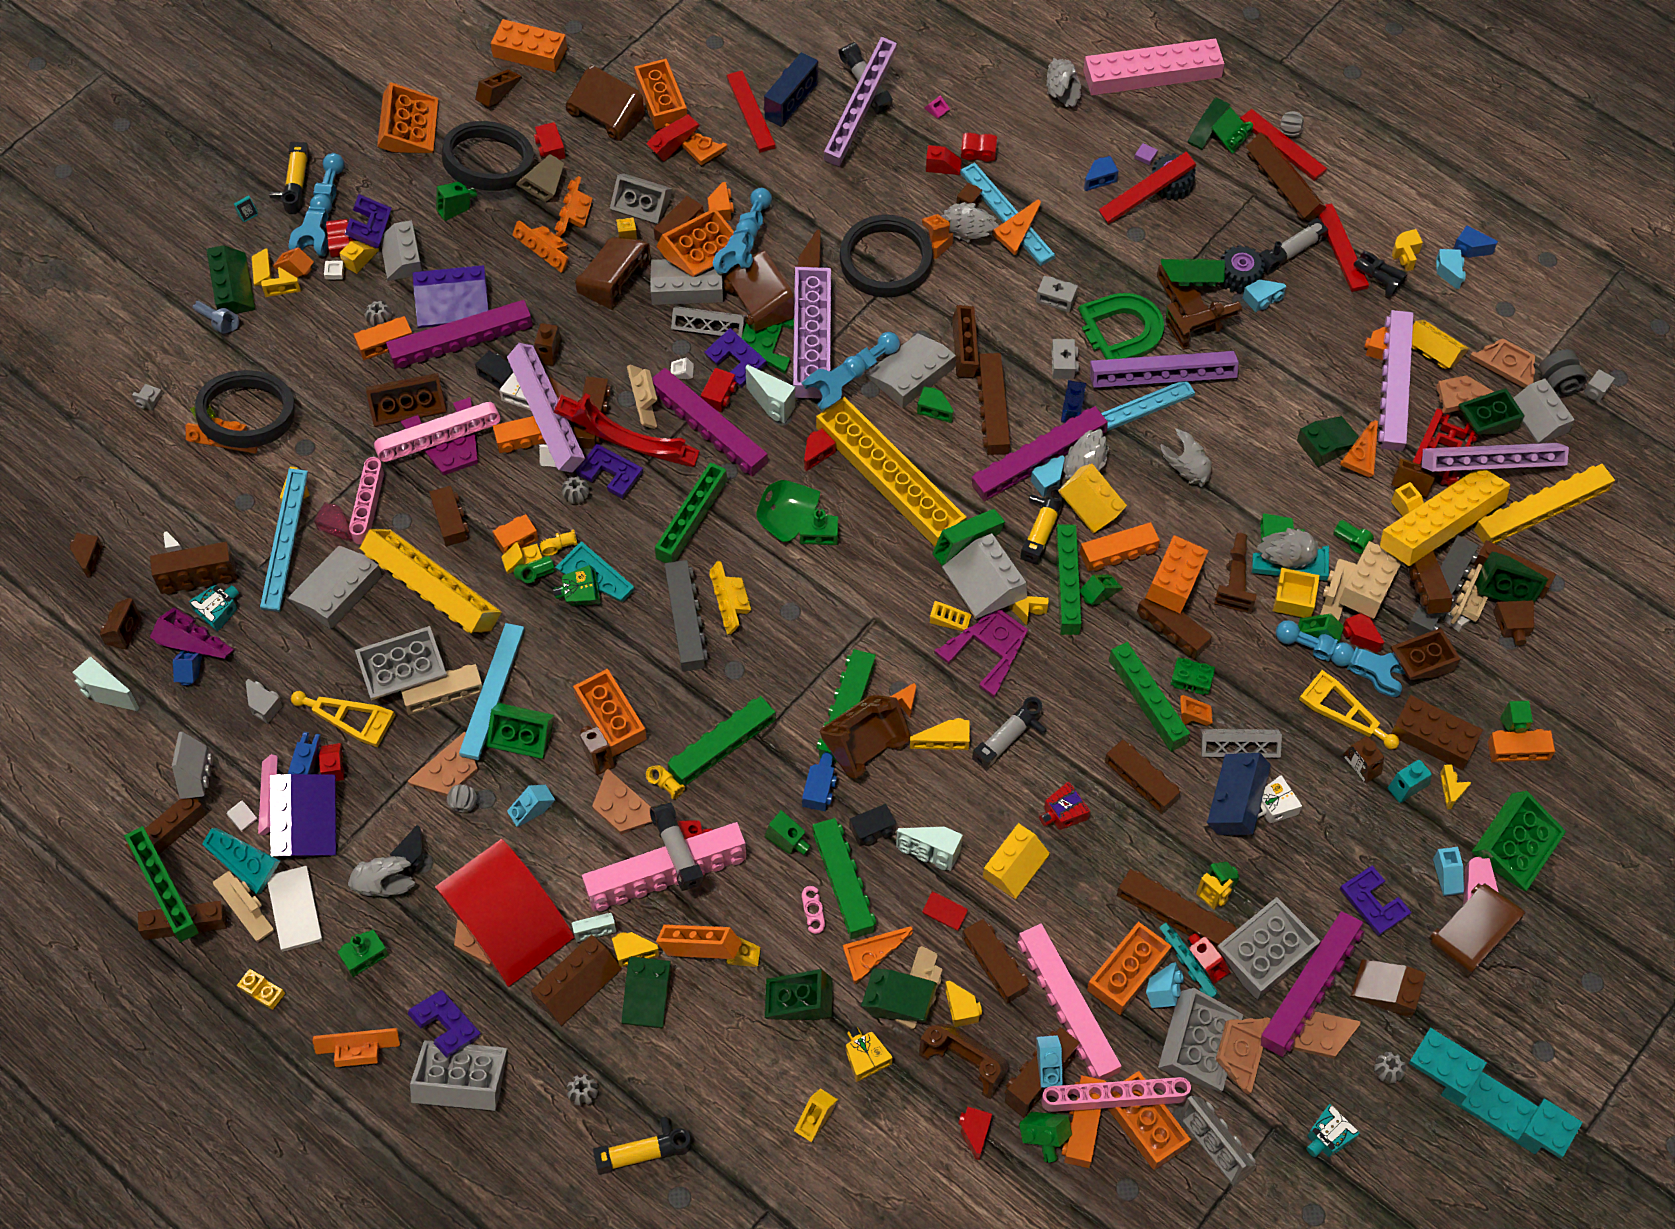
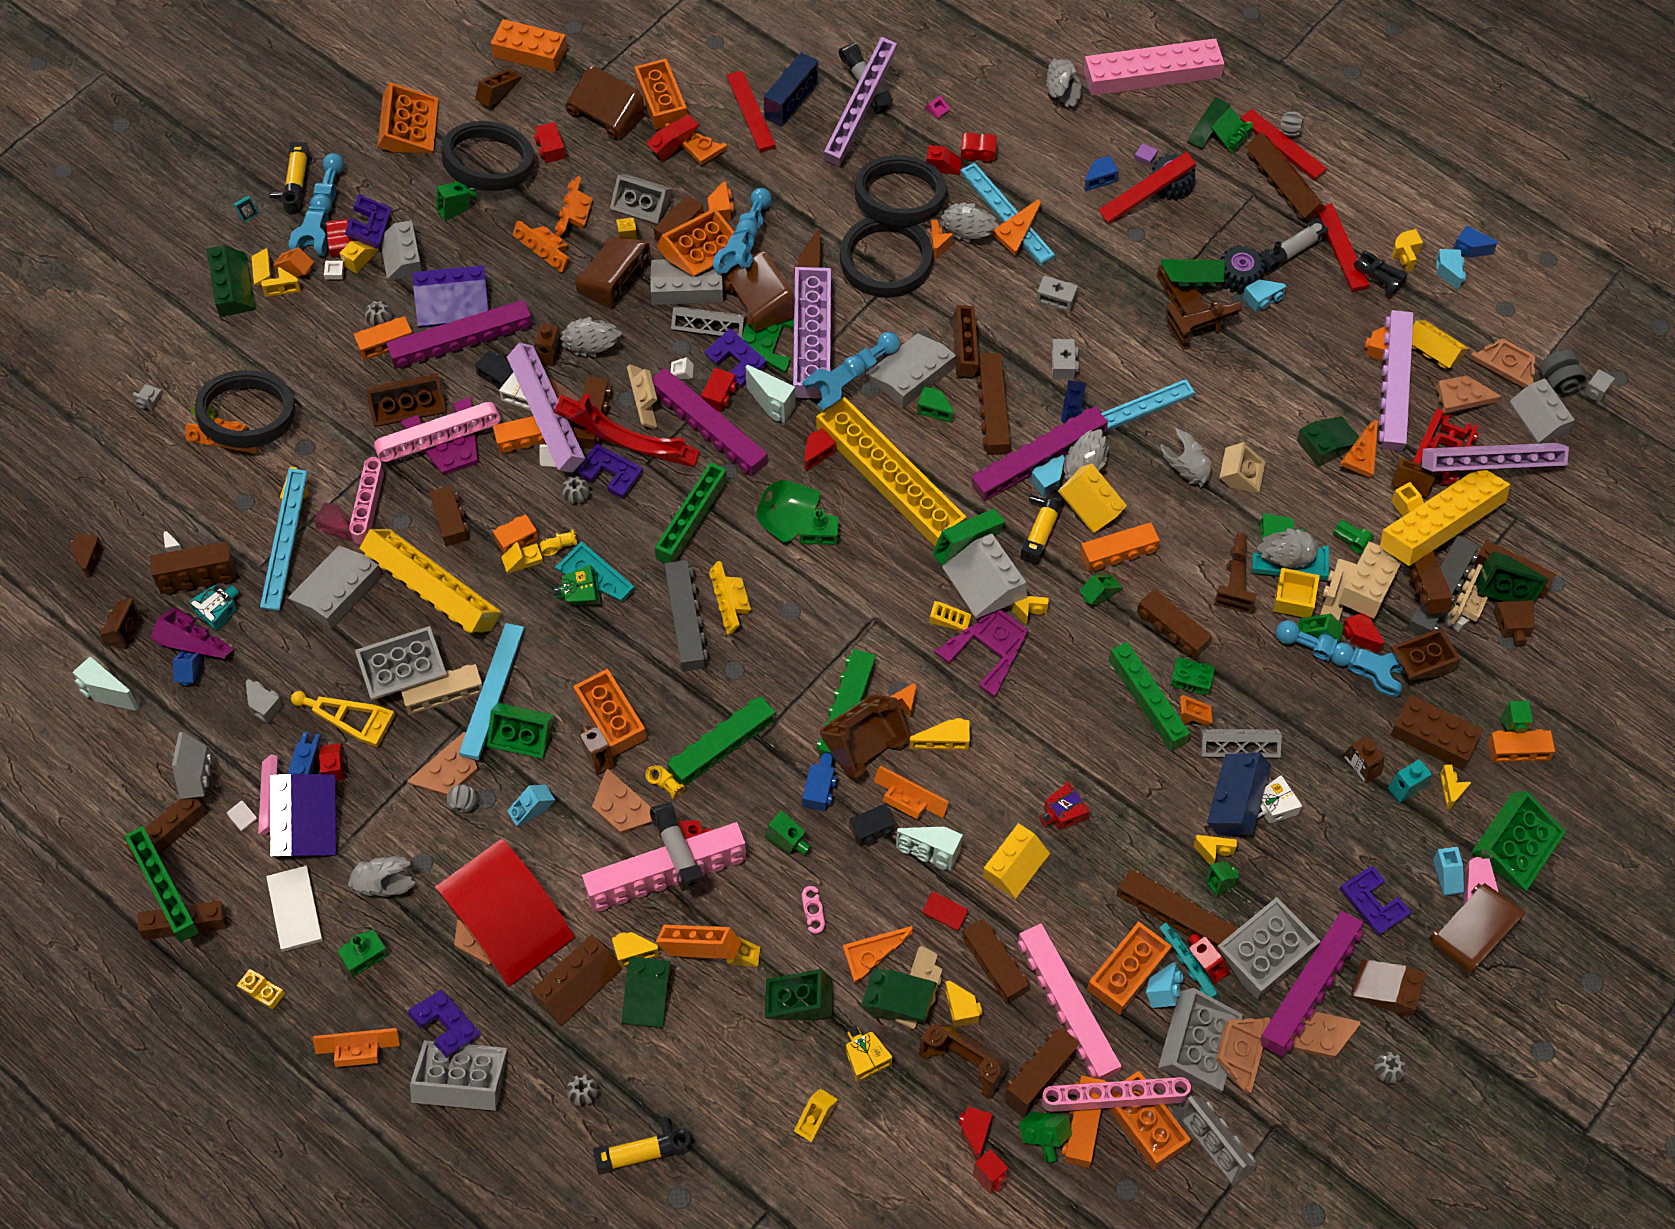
sand blue piece [193,301,239,334] -> none
teal wing [202,828,280,894] -> none
tan bracket [213,871,274,942] -> none
black slope [390,825,424,876] -> none
green piece [514,556,554,583] -> none
dark tan slope [516,155,564,202] -> none
light aqua bracket [572,913,616,942] -> none
green brick [812,818,876,940] -> none
orange slope [922,214,950,243] -> none
reddish brown brick [956,183,983,207] -> none
piece [972,697,1047,771] -> none
medium azure slope [1037,1035,1062,1087] -> none
green brick [1055,524,1081,635] -> none
green piece [1078,293,1164,360] -> none
medium lavender brick [1090,351,1238,388] -> none
reddish brown brick [1105,739,1181,815] -> none
orange brick [1145,535,1209,614] -> none
yellow bracket [1196,873,1233,910] -> none
yellow plate [1299,670,1400,750] -> none
torso [1306,1104,1360,1157] -> none
teal bracket [1408,1027,1583,1159] -> none
dark green slope [1458,388,1525,434] -> none
yellow brick [1474,464,1615,544] -> none
none -> light grey head [560,317,622,357]
none -> black tyre [854,155,946,226]
none -> orange bracket [874,766,949,819]
none -> red brick [972,1149,1008,1194]
none -> yellow slope [1194,835,1237,865]
none -> tan slope [1219,442,1265,493]

